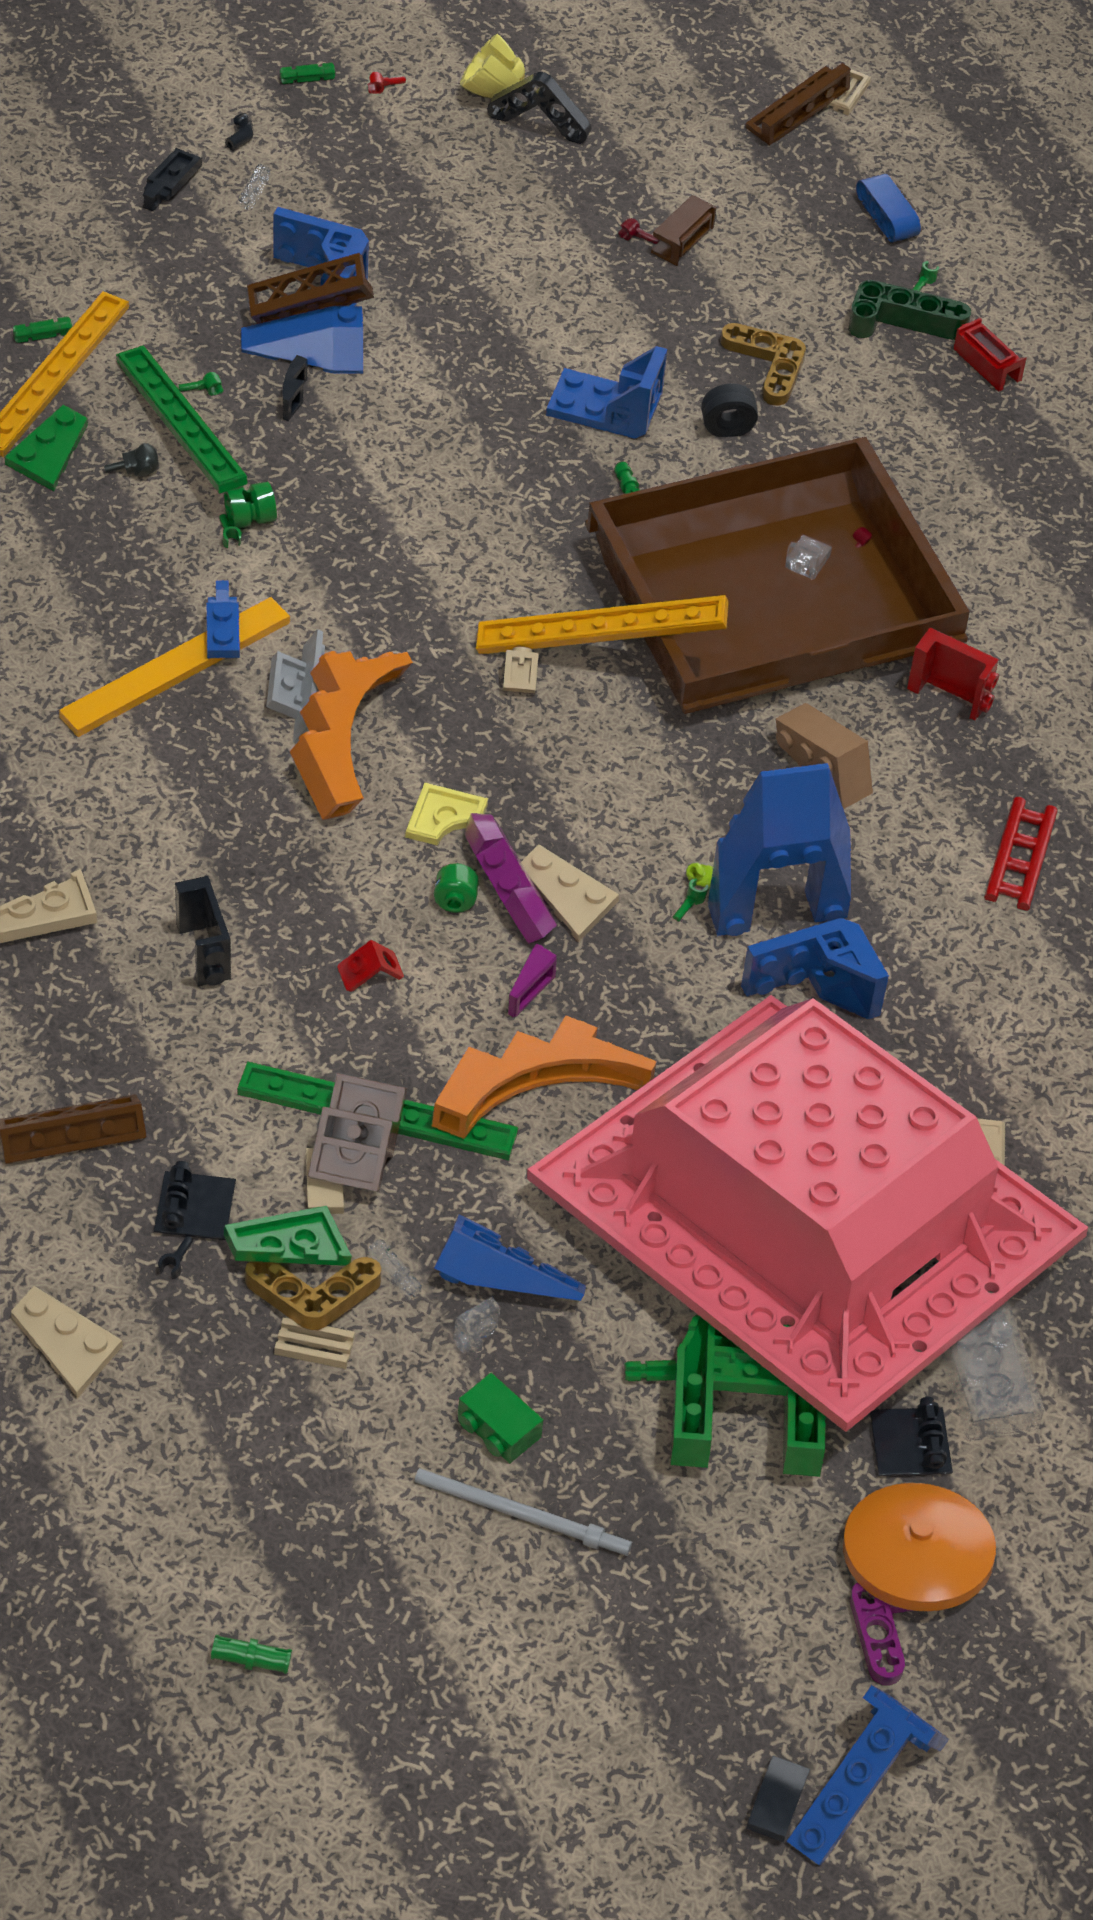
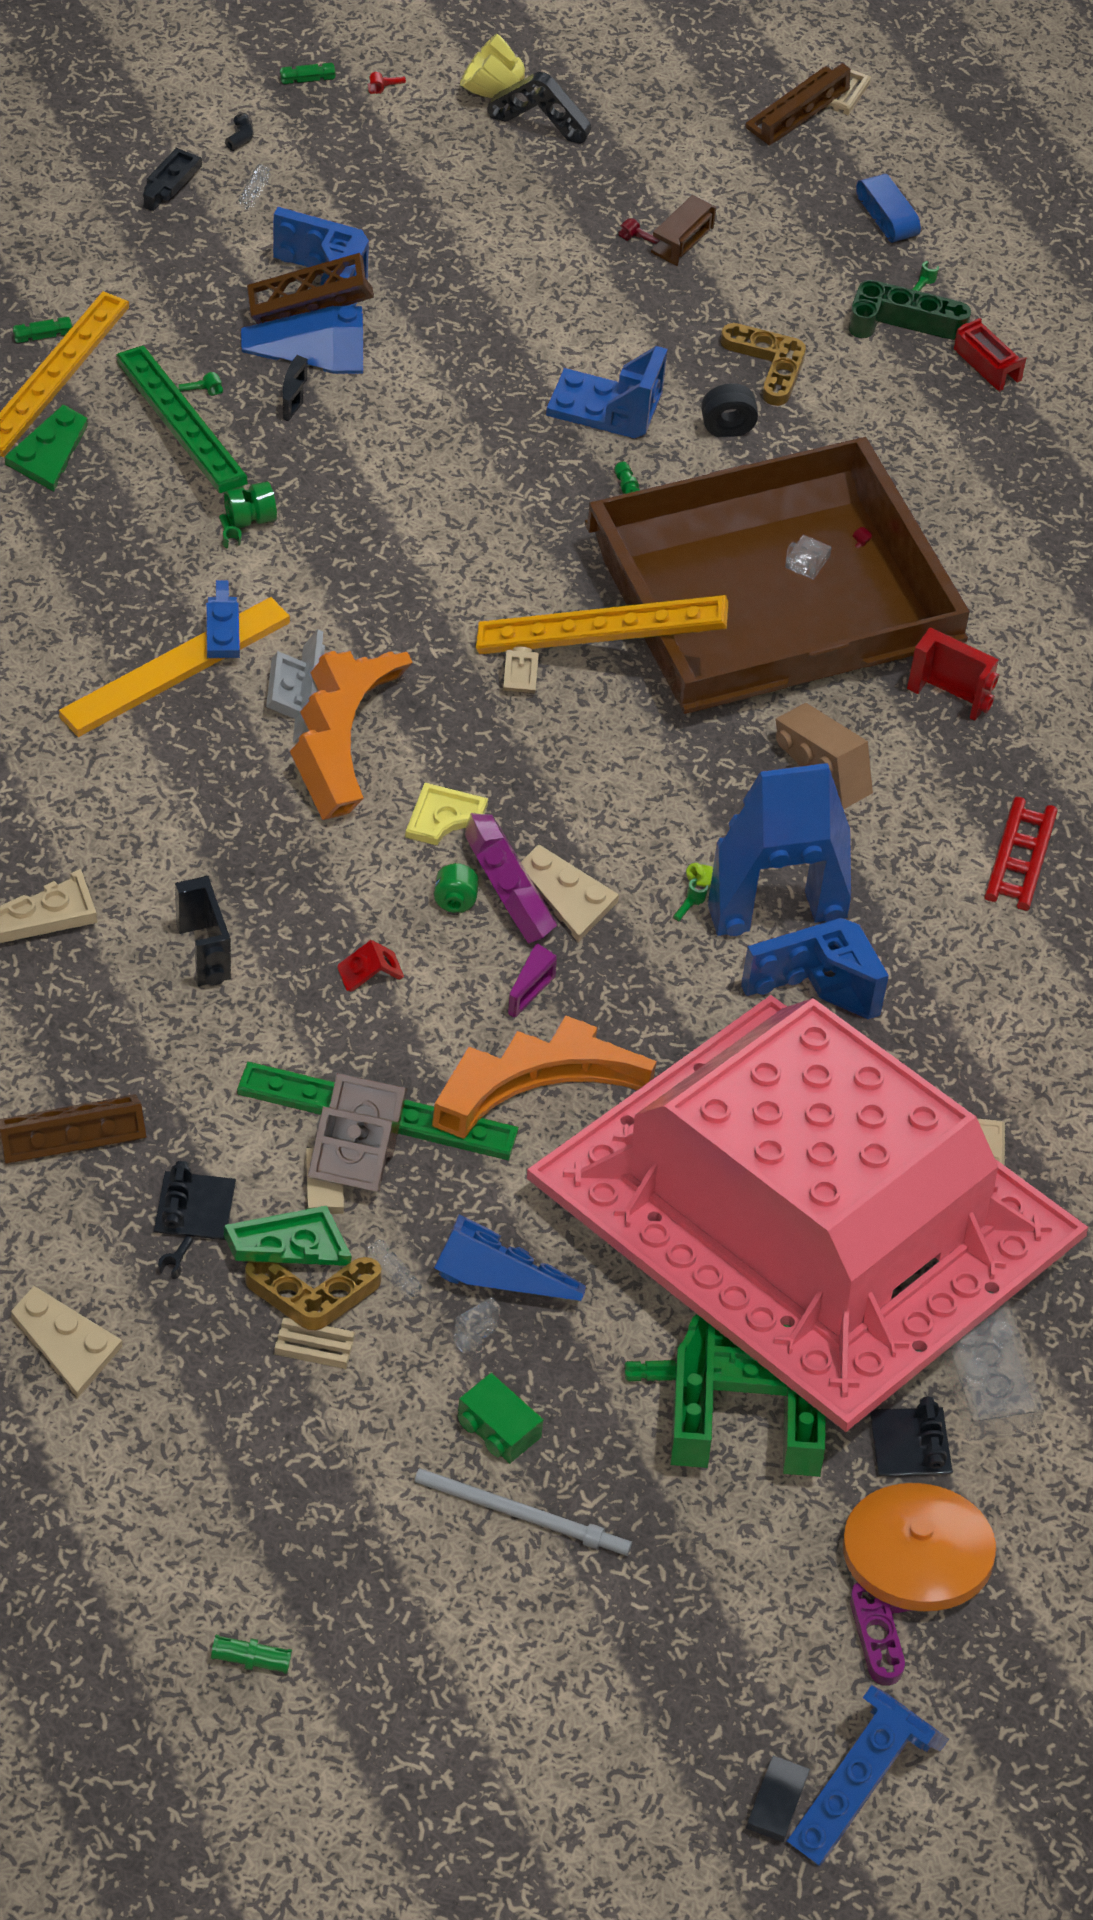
pearl dark grey piece [104,443,159,477] -> none

